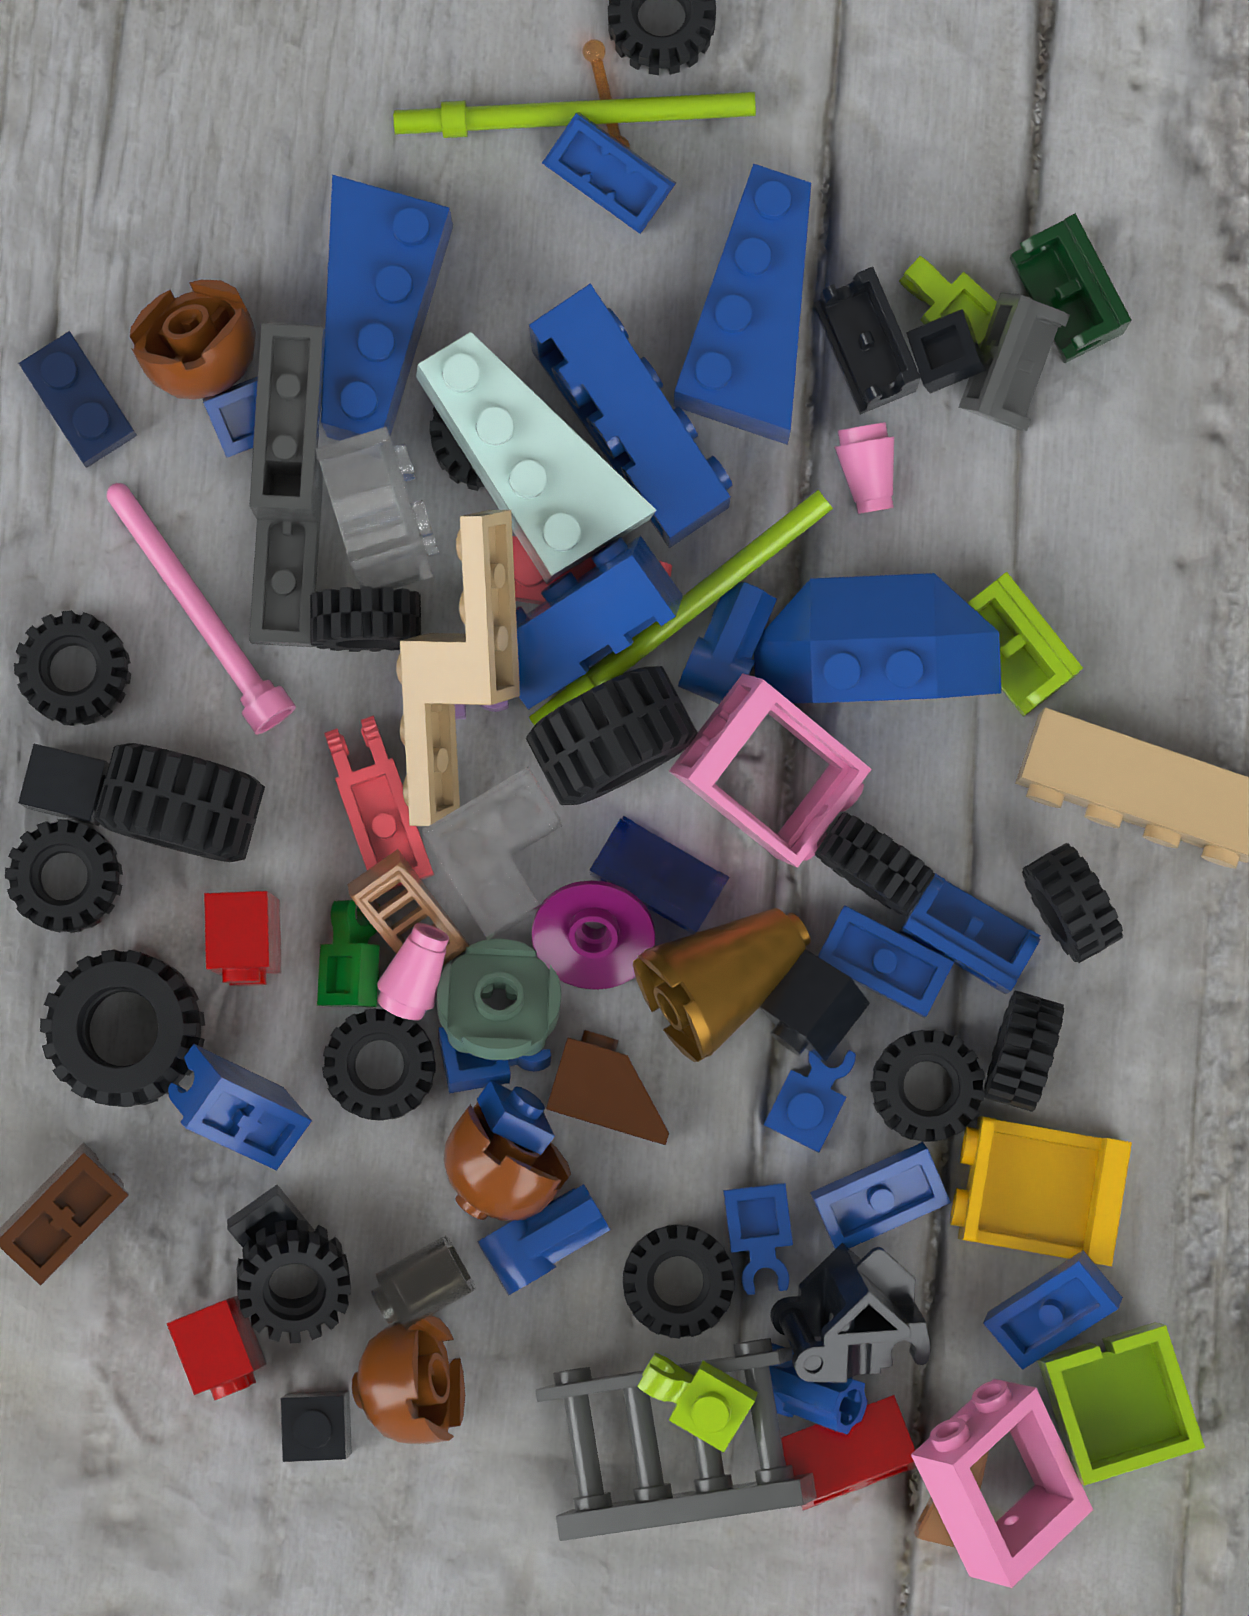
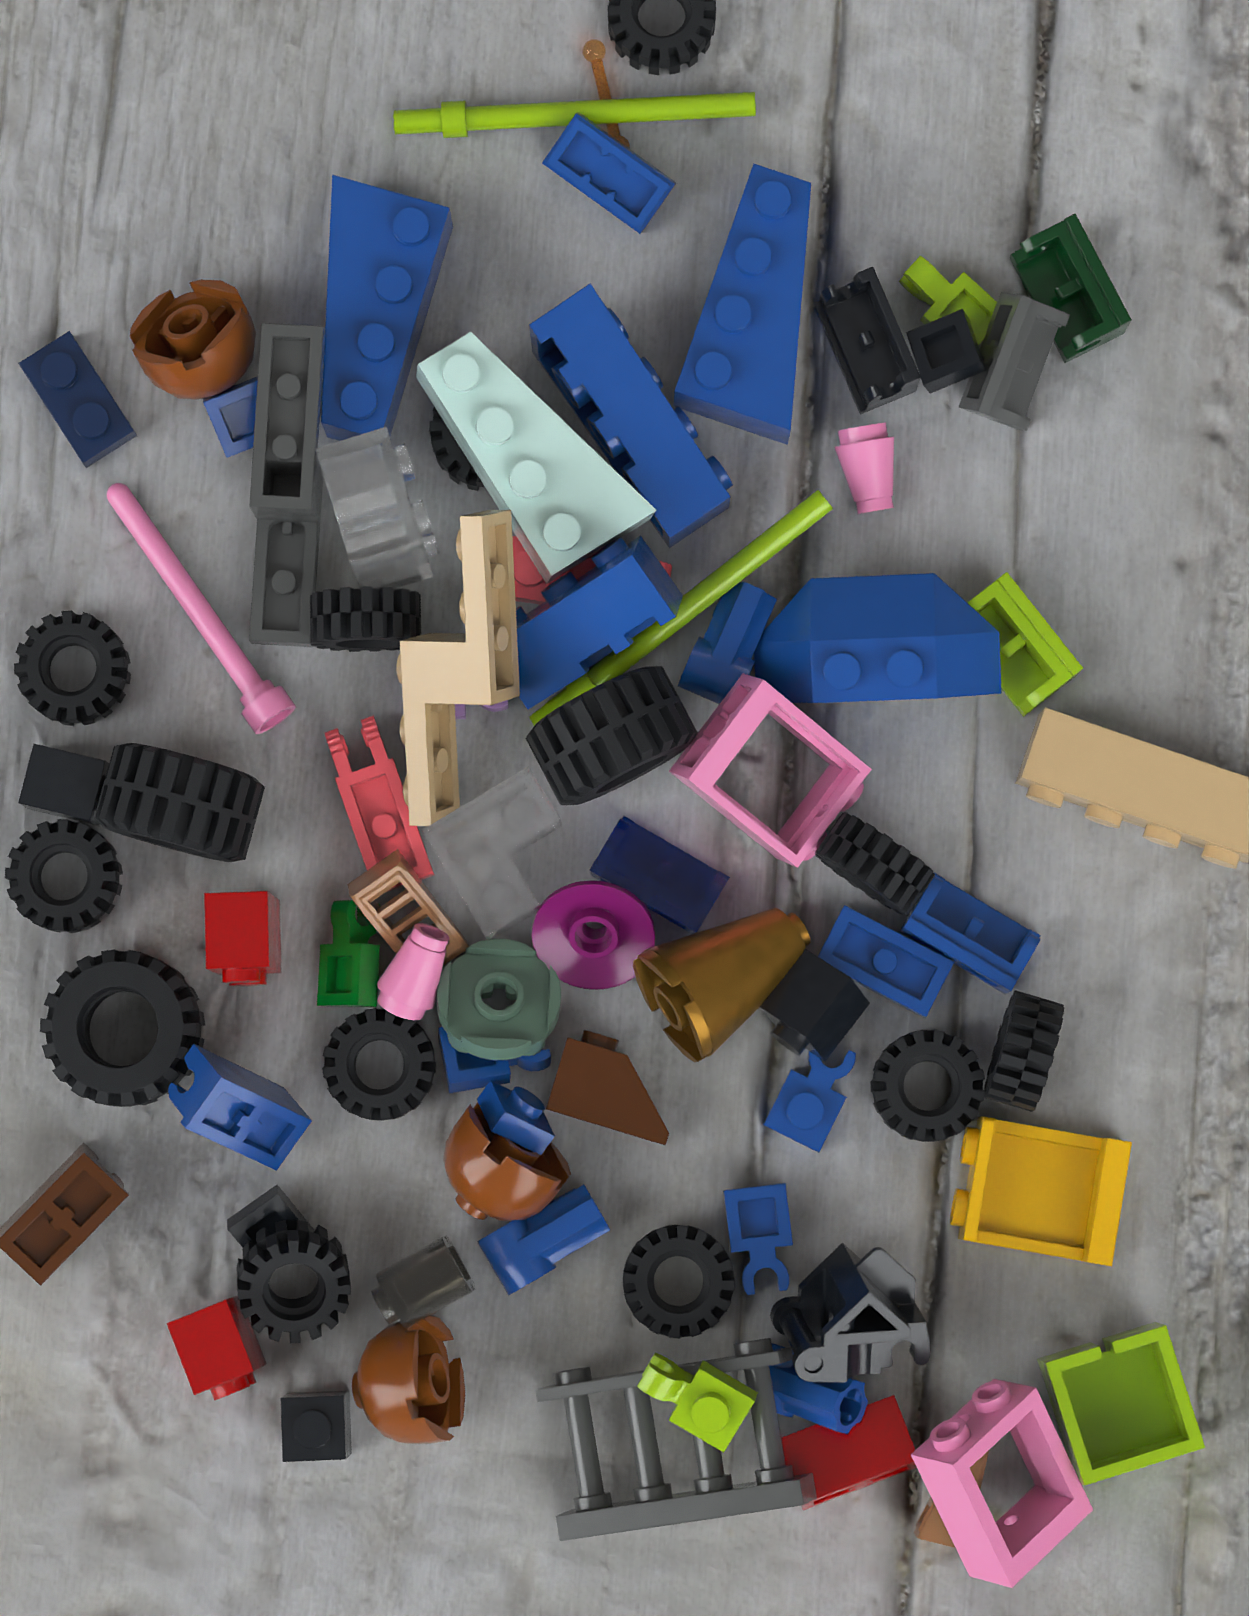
plate [810,1142,951,1249] -> none
blue plate [983,1250,1123,1370] -> none
black tyre [1022,843,1123,963] -> none

